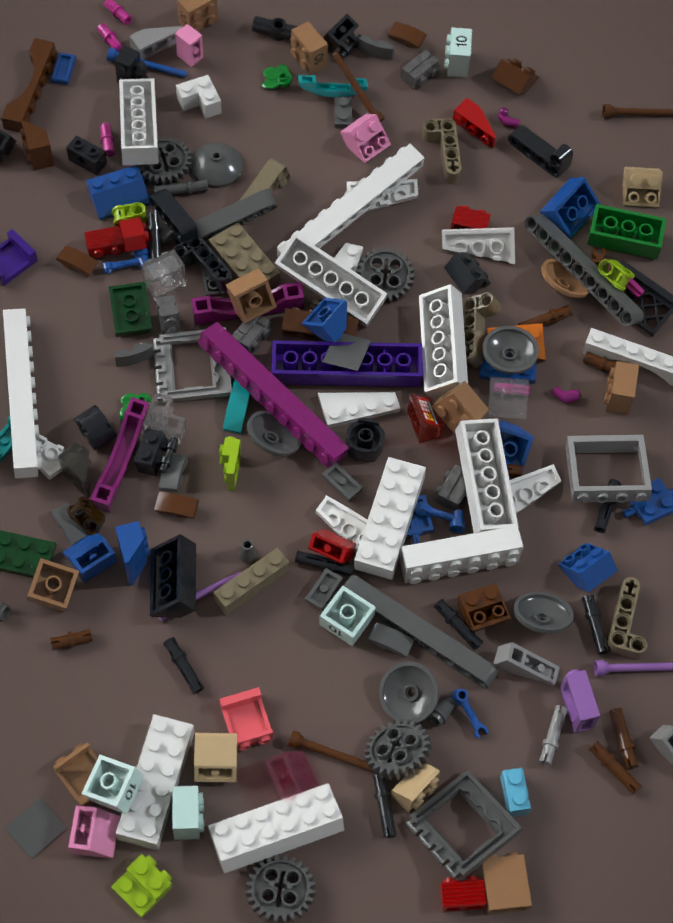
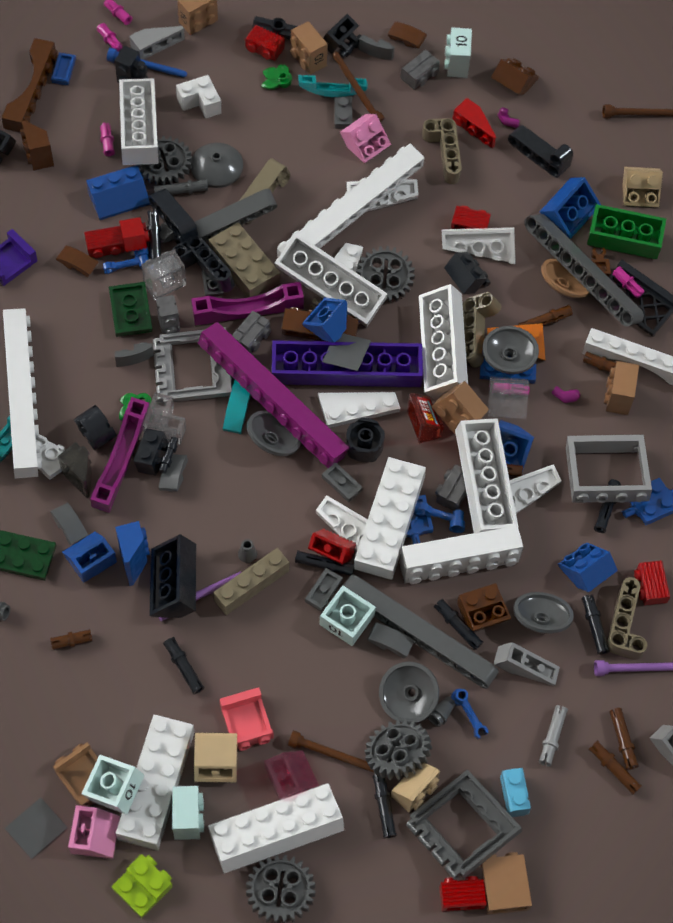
medium nougat brick [26,558,79,612] -> none
black brick [66,135,107,175] -> none
dark brown piece [67,496,105,535] -> none
lime piece [112,202,147,227] -> none
reddish brown slope [154,492,199,519] -> none
bright pink brick [175,24,203,67] -> none
lime plate [219,436,241,491] -> none
medium nougat brick [226,268,277,324] -> none
medium lavender window [560,669,600,733] -> none
lime piece [598,259,635,291] -> none
none -> red brick [245,25,285,61]
none -> red brick [634,560,670,606]

